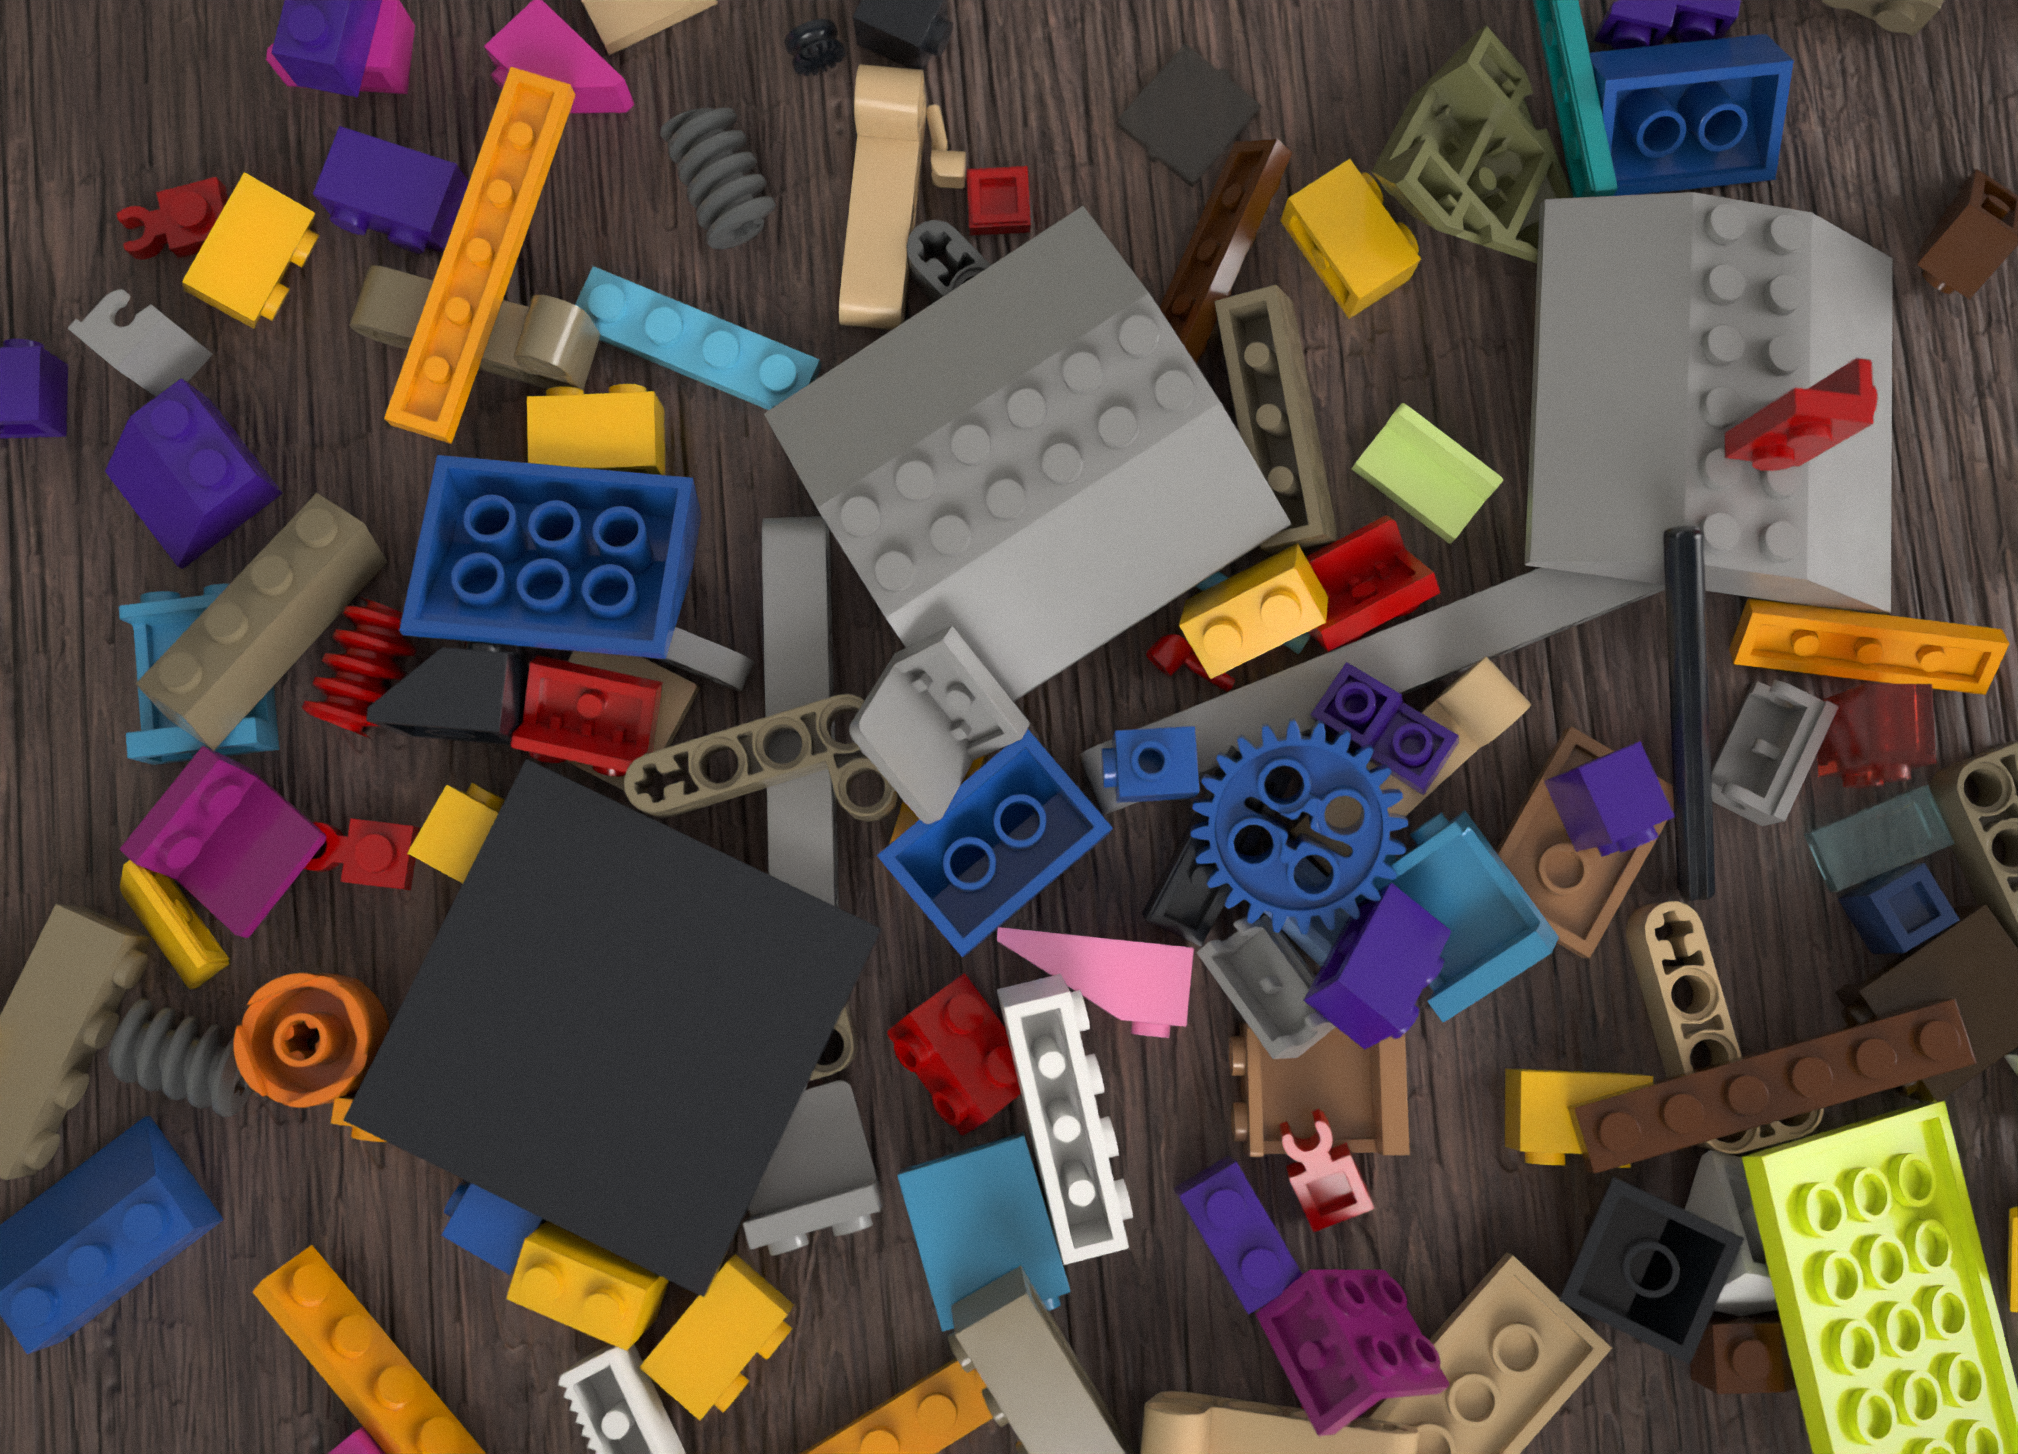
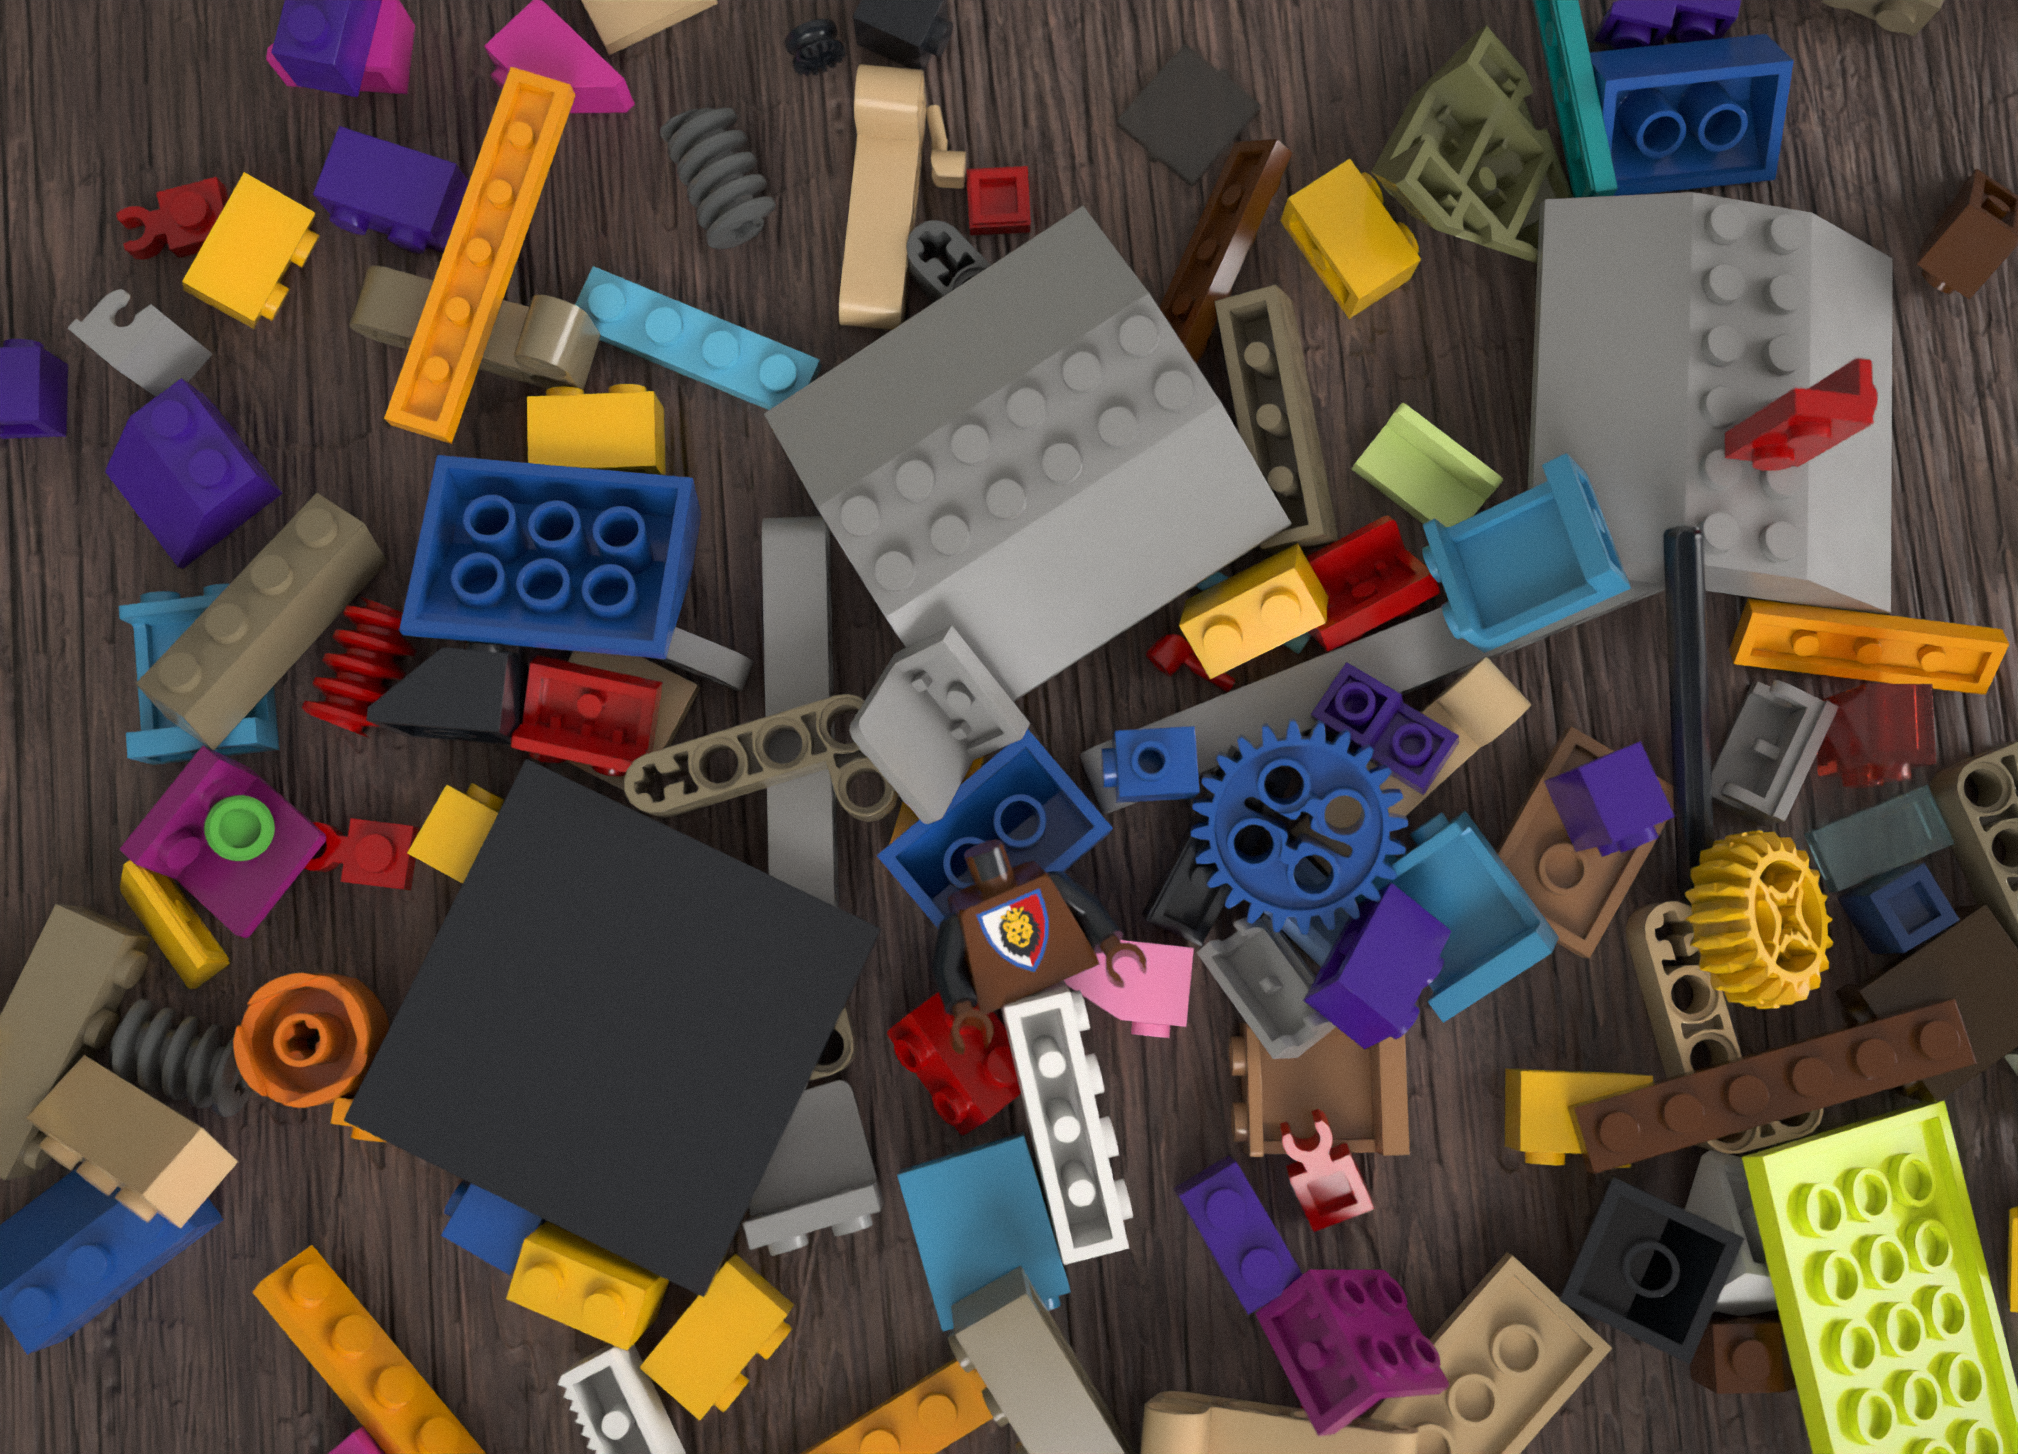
none -> tan brick [26,1055,238,1228]
none -> bright green tile [204,795,275,861]
none -> torso [931,840,1146,1055]
none -> dark azure panel [1422,453,1631,653]
none -> yellow gear [1685,830,1833,1009]

